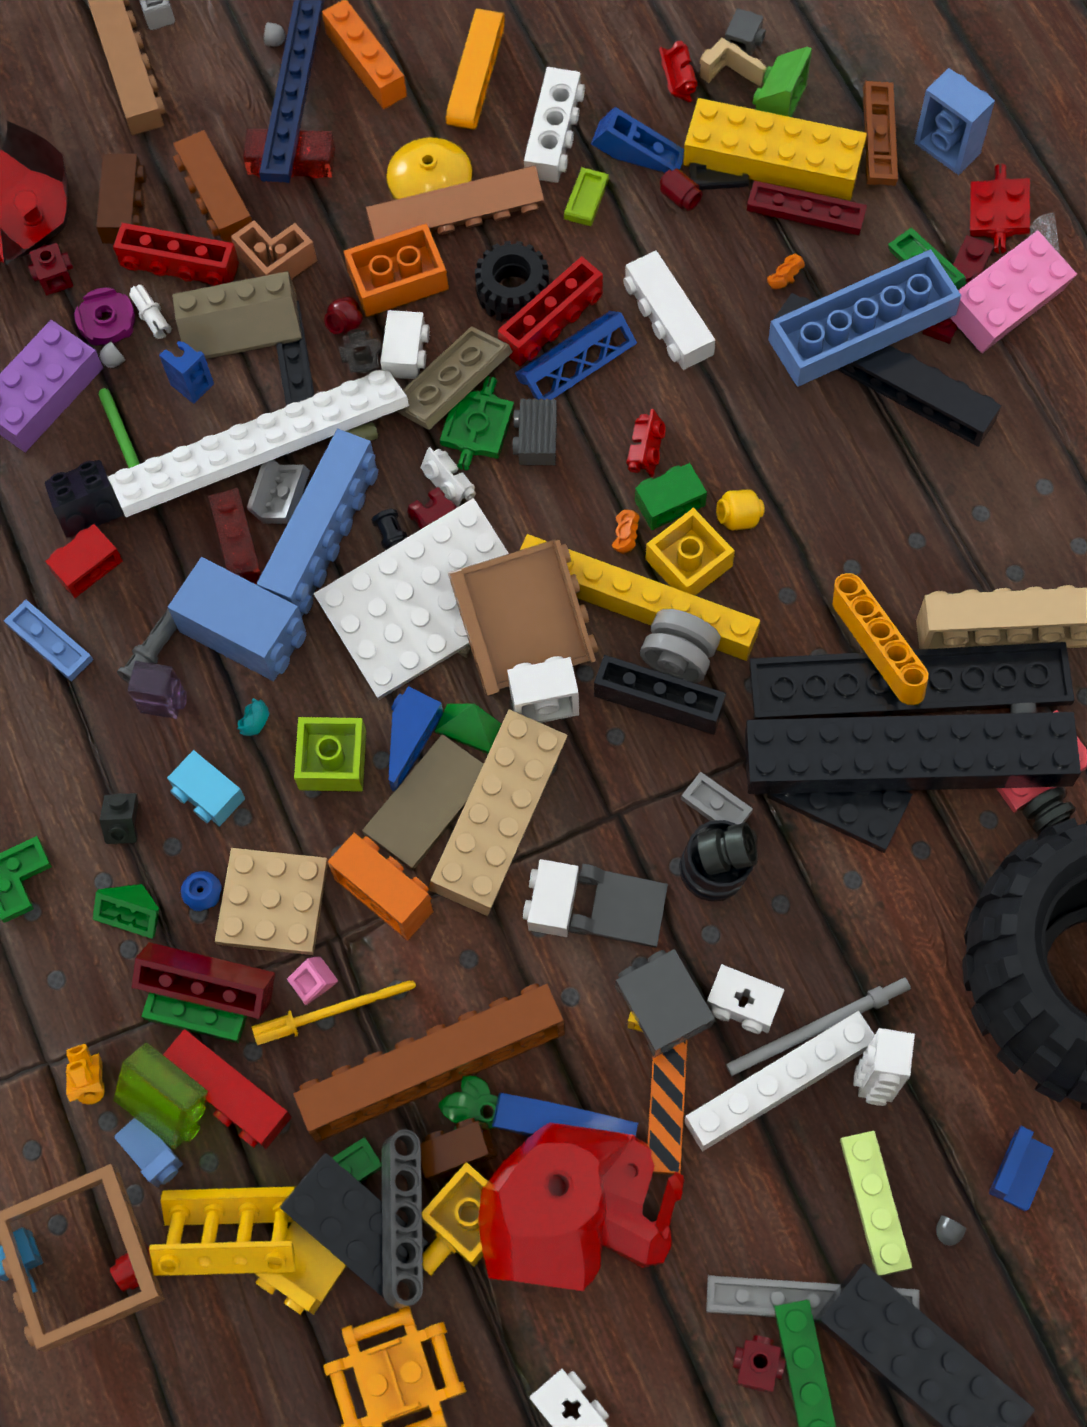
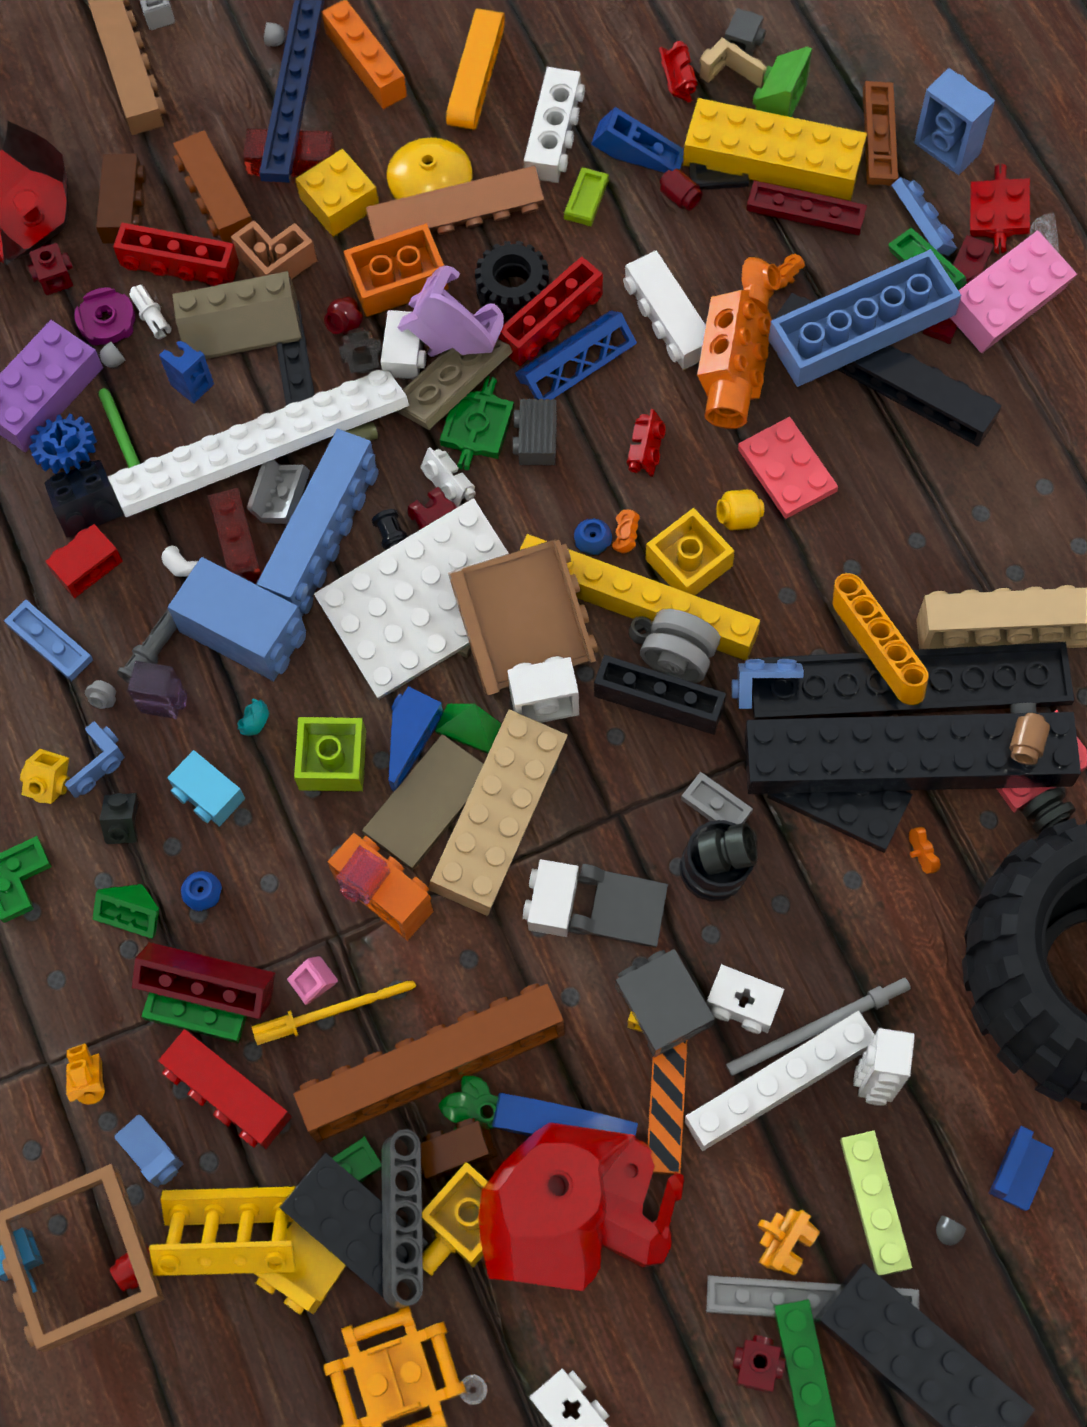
clear neon green brick [114,1042,208,1150] -> none
tan plate [215,848,328,955] -> none
green brick [635,463,707,531] -> none
none -> yellow brick [20,749,70,804]
none -> blue gear [29,414,97,474]
none -> medium blue bracket [65,721,125,798]
none -> light grey plate [85,680,116,709]
none -> white arm [161,546,198,577]
none -> yellow brick [295,148,379,237]
none -> clear pink brick [336,845,390,904]
none -> lavender piece [398,266,503,357]
none -> clear piece [460,1375,488,1405]
none -> blue plate [574,518,612,555]
none -> dark grey hinge [628,616,653,644]
none -> orange brick [697,257,781,429]
none -> medium blue bracket [731,659,804,709]
none -> coral plate [738,416,838,519]
none -> light orange hips [757,1208,820,1275]
none -> medium blue plate [892,177,957,256]
none -> orange piece [909,827,941,874]
none -> medium nougat brick [1010,713,1050,765]

